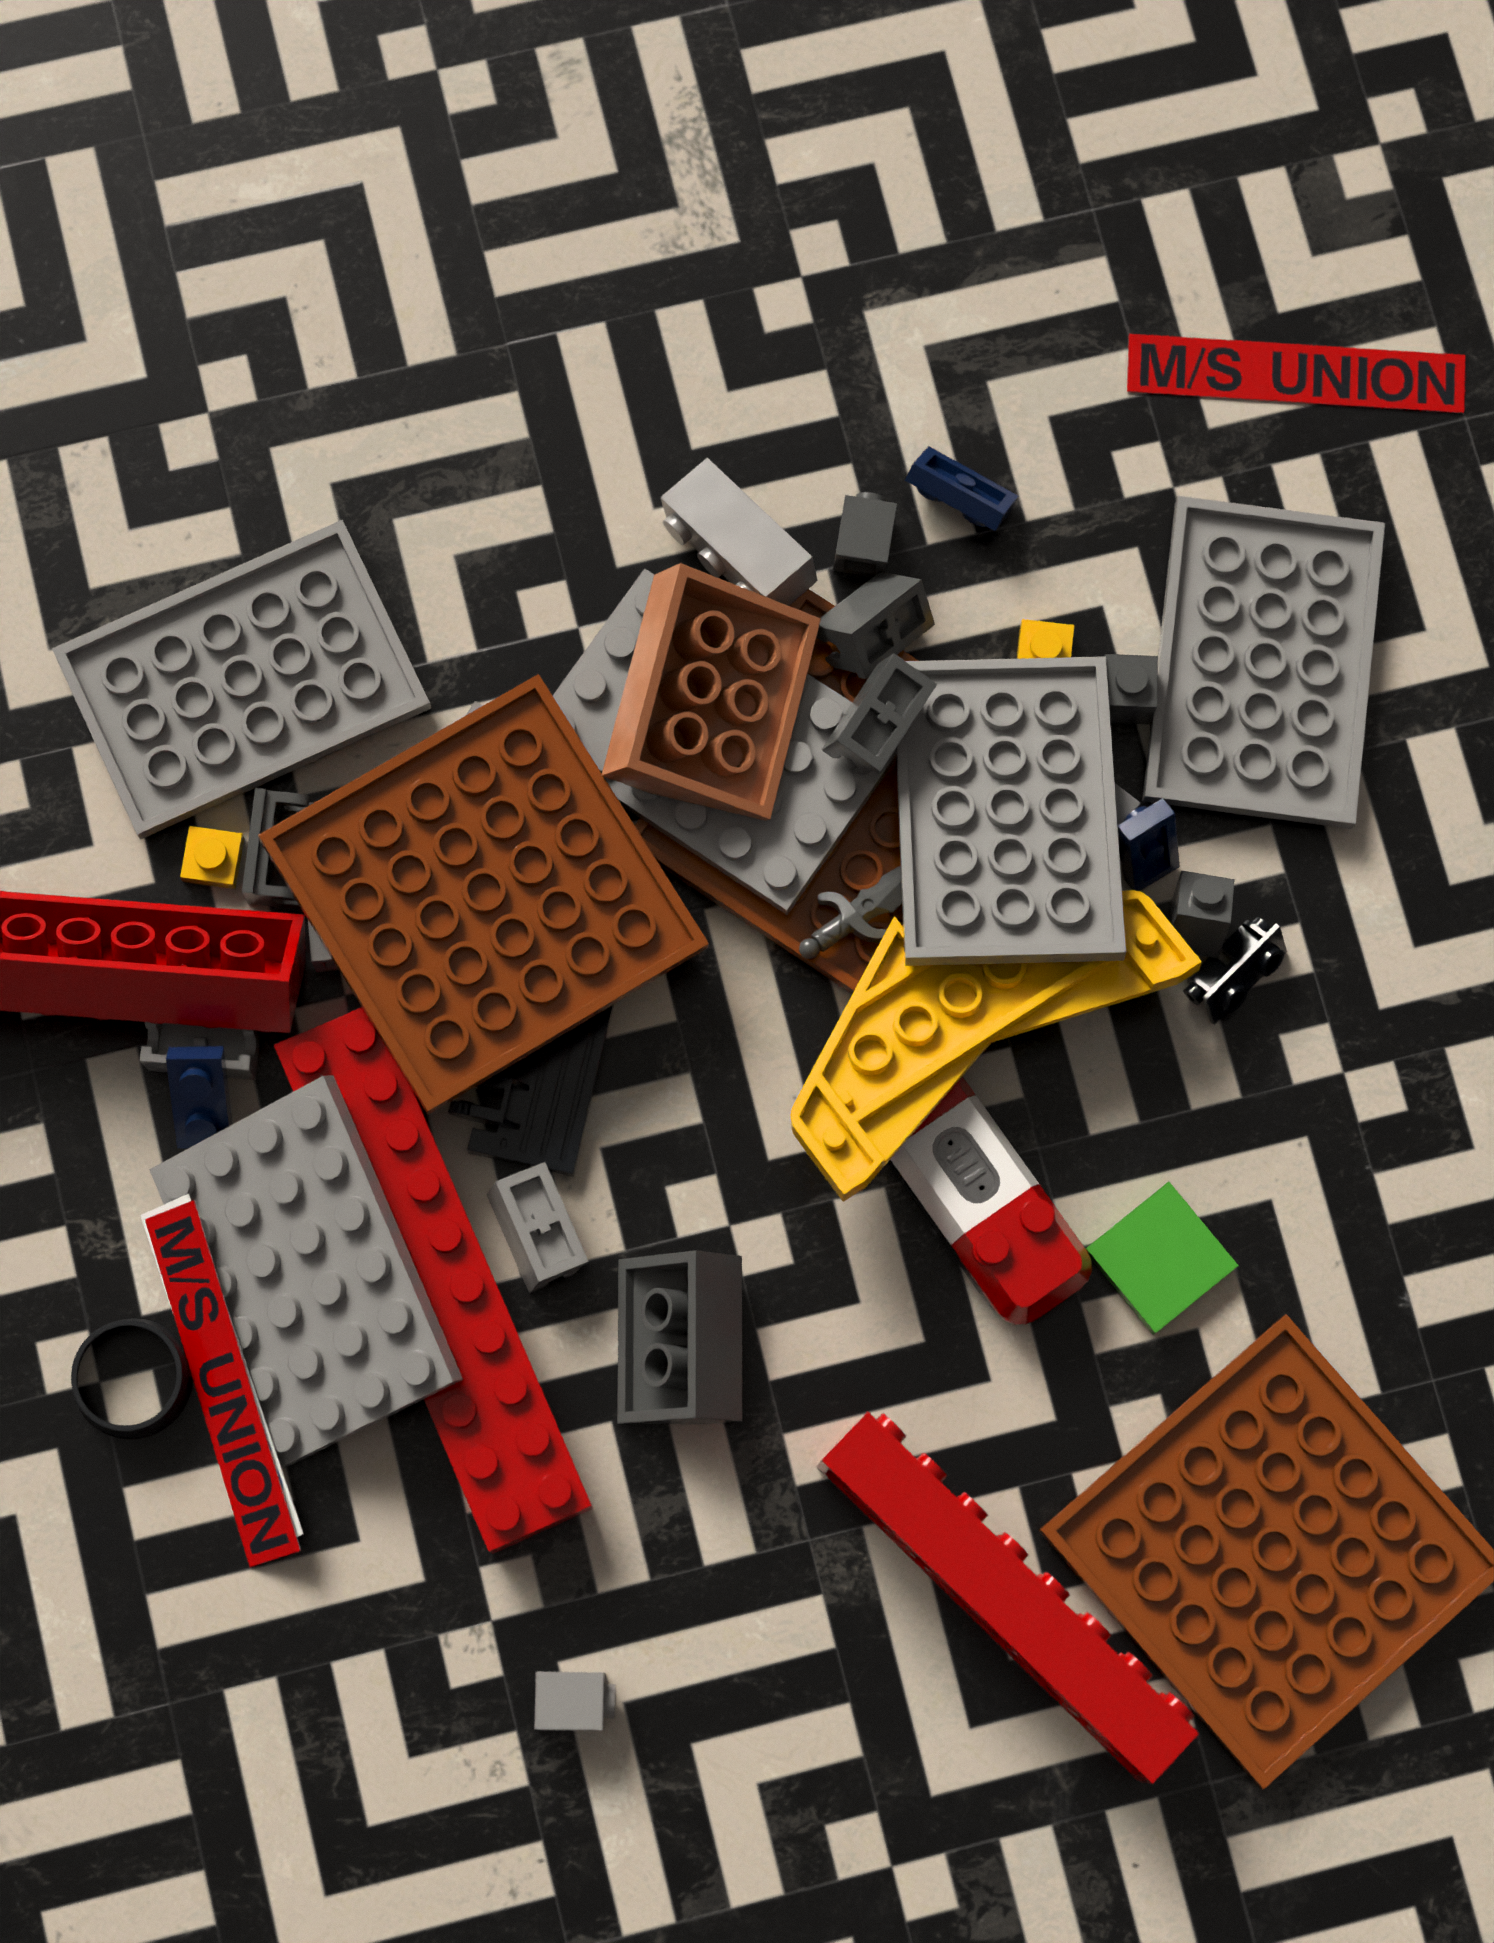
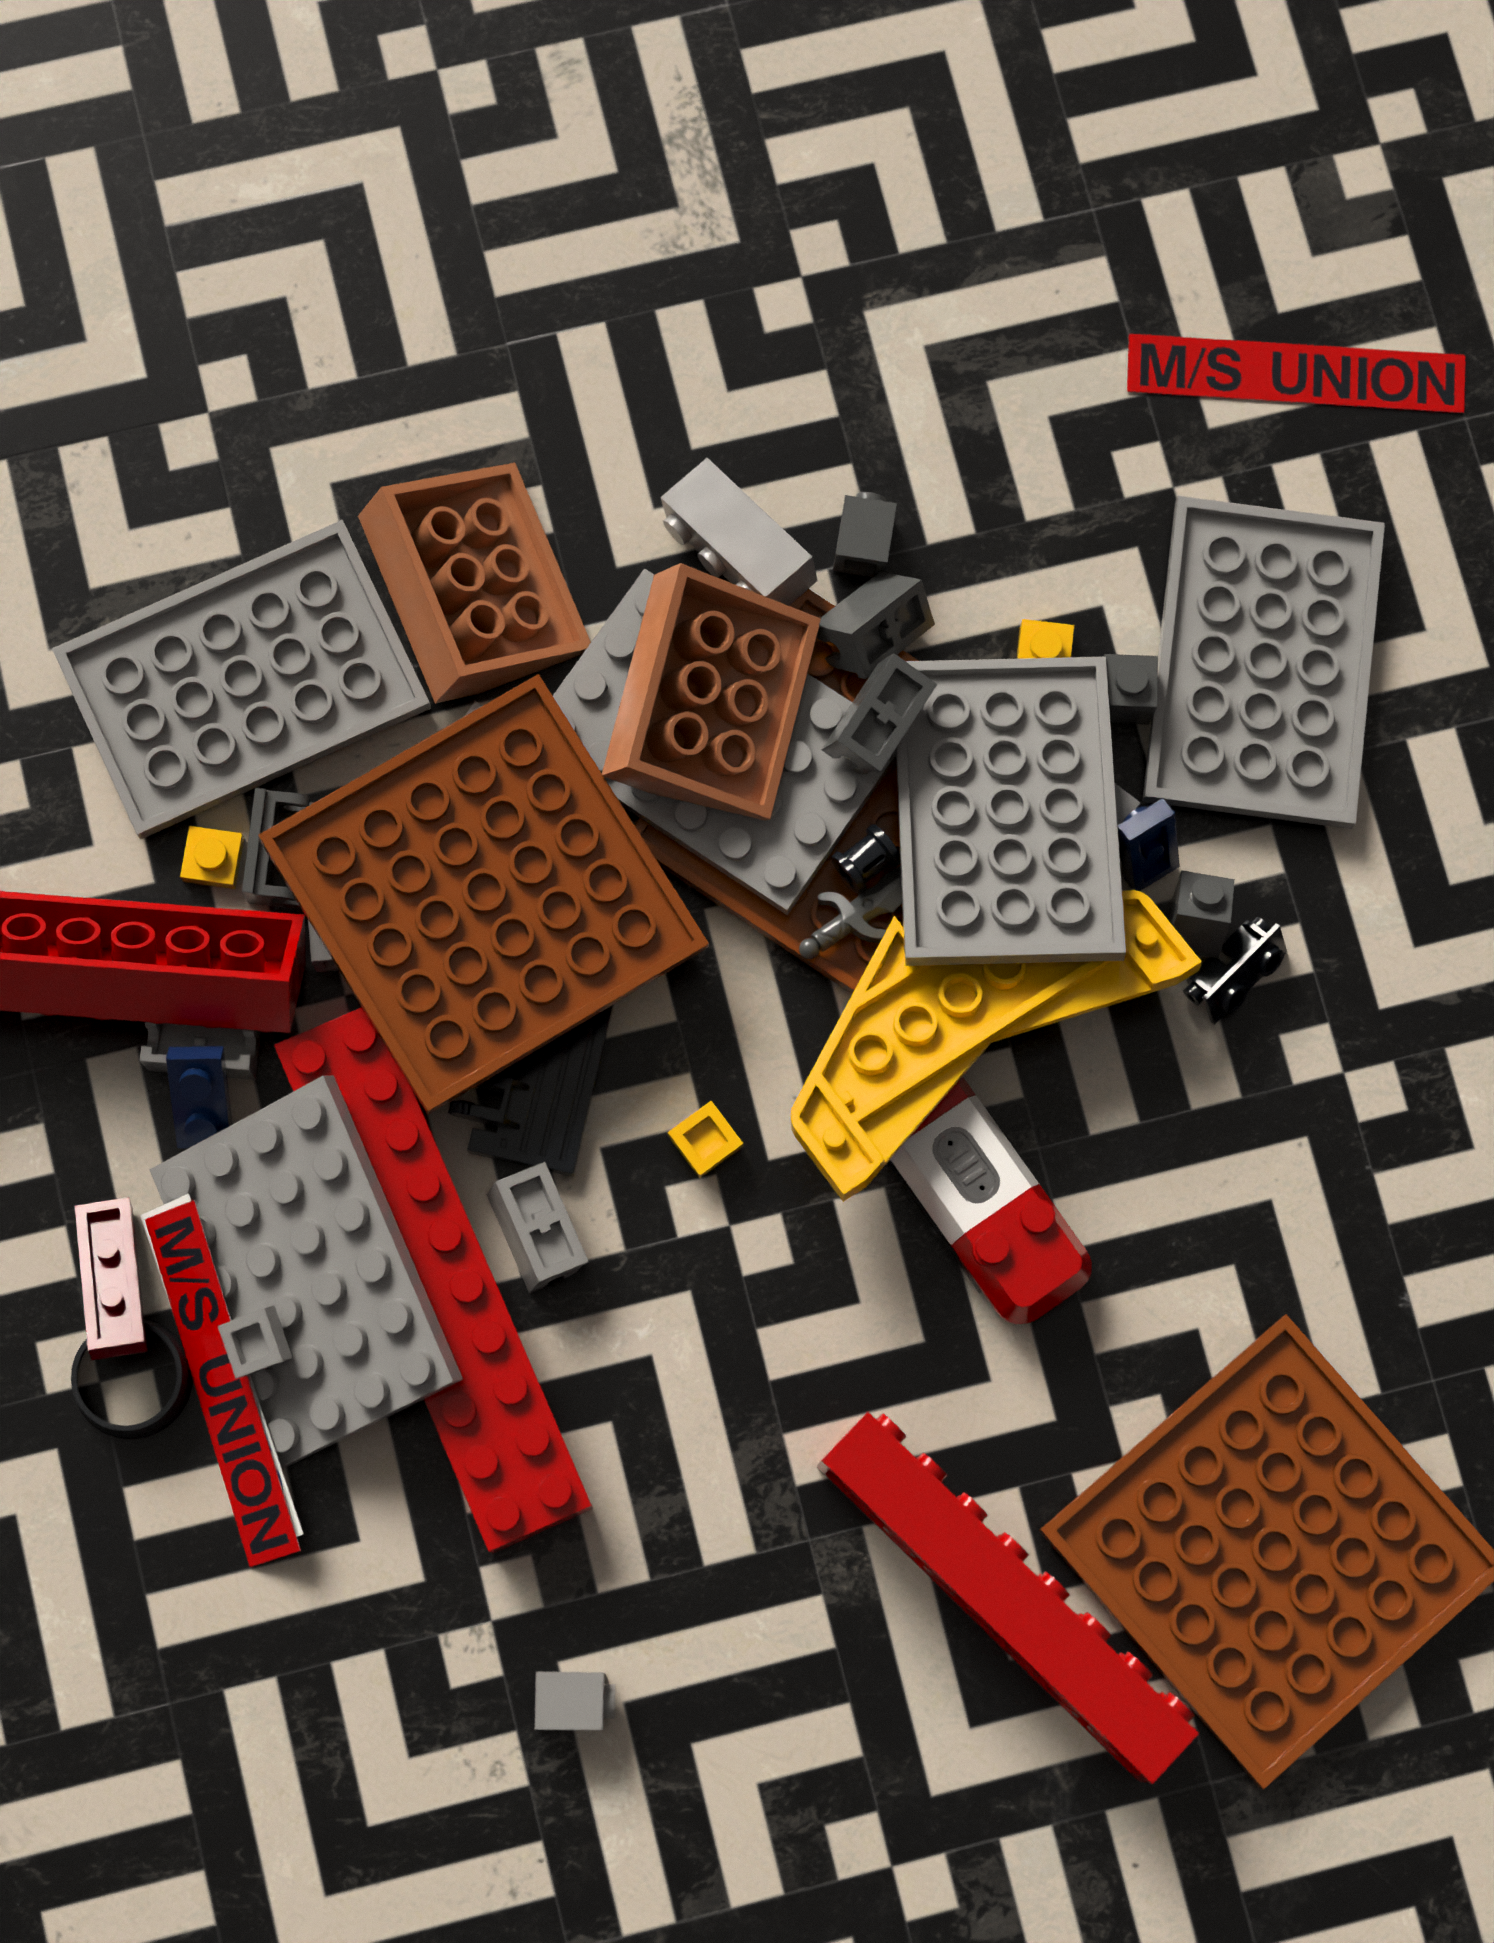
dark grey slope [617,1250,742,1424] -> none
dark blue plate [905,446,1018,531] -> none
bright green tile [1086,1181,1239,1335] -> none
none -> plate [75,1197,147,1361]
none -> light grey plate [218,1306,292,1379]
none -> nougat slope [358,463,591,703]
none -> yellow plate [668,1101,744,1178]
none -> black bush [831,824,901,895]

